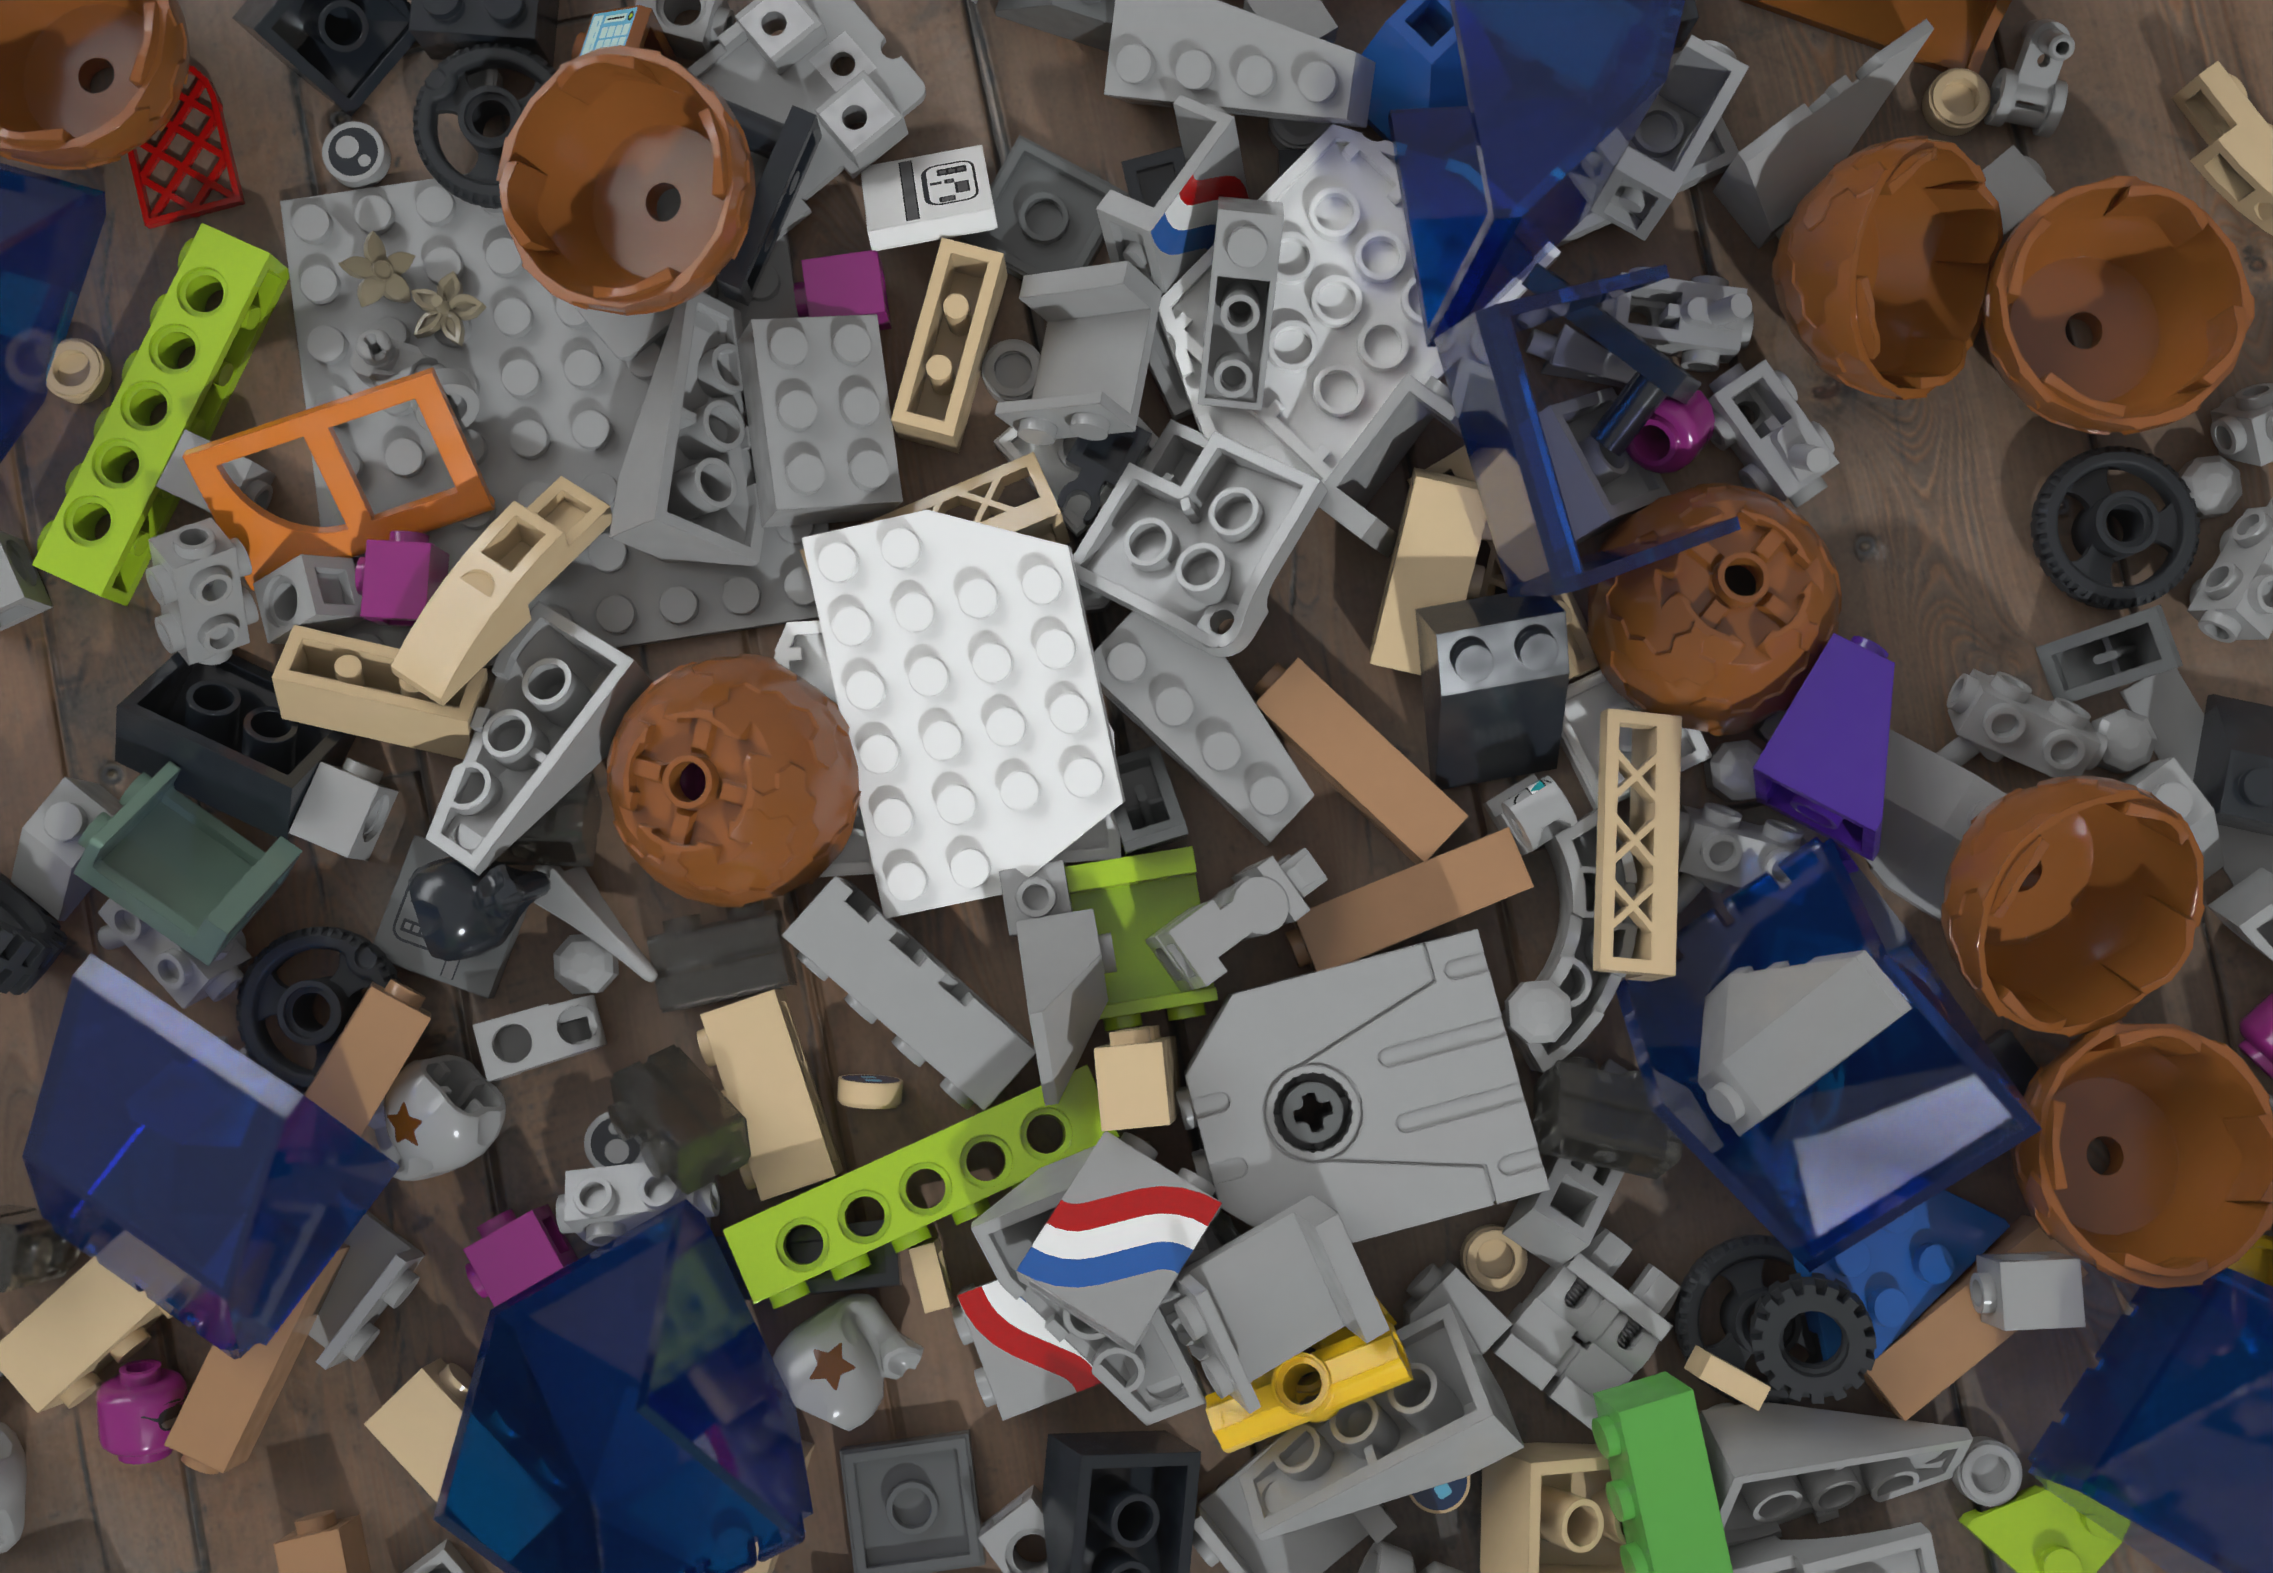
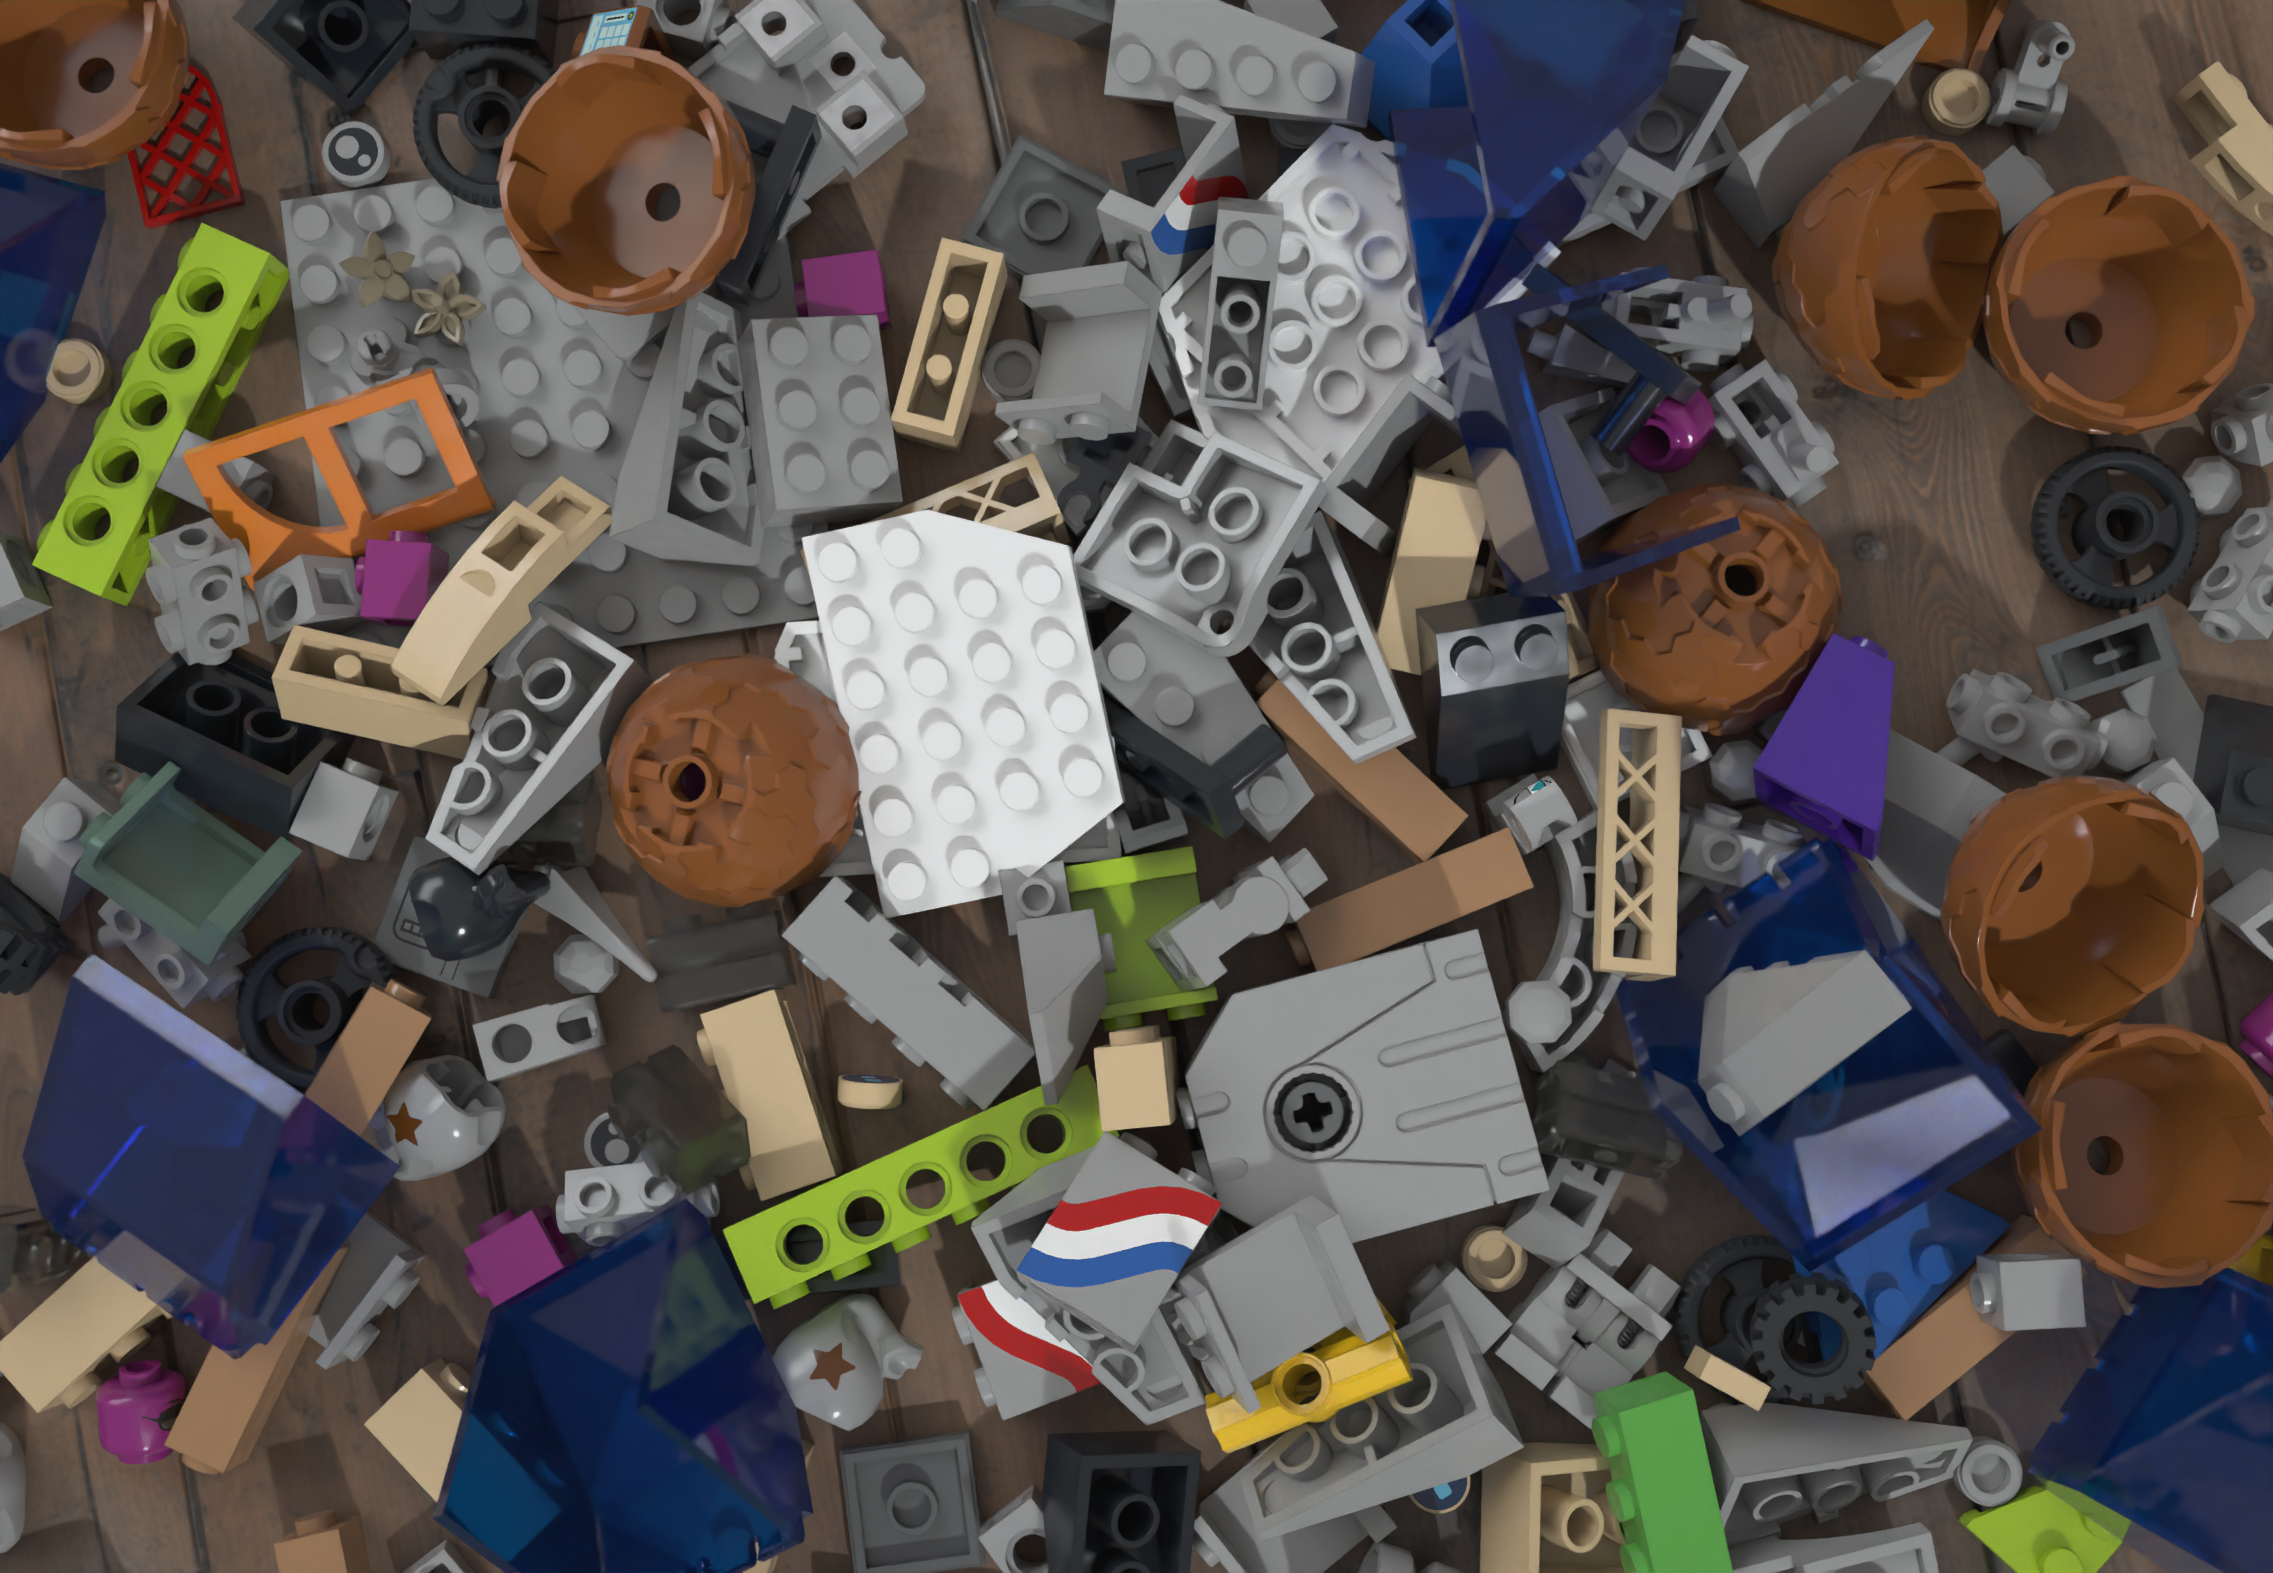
white tile [861,145,998,251] -> none
tan tile [908,1236,955,1314] -> none
none -> black piece [1104,698,1287,840]
none -> light grey wedge [1227,510,1417,765]

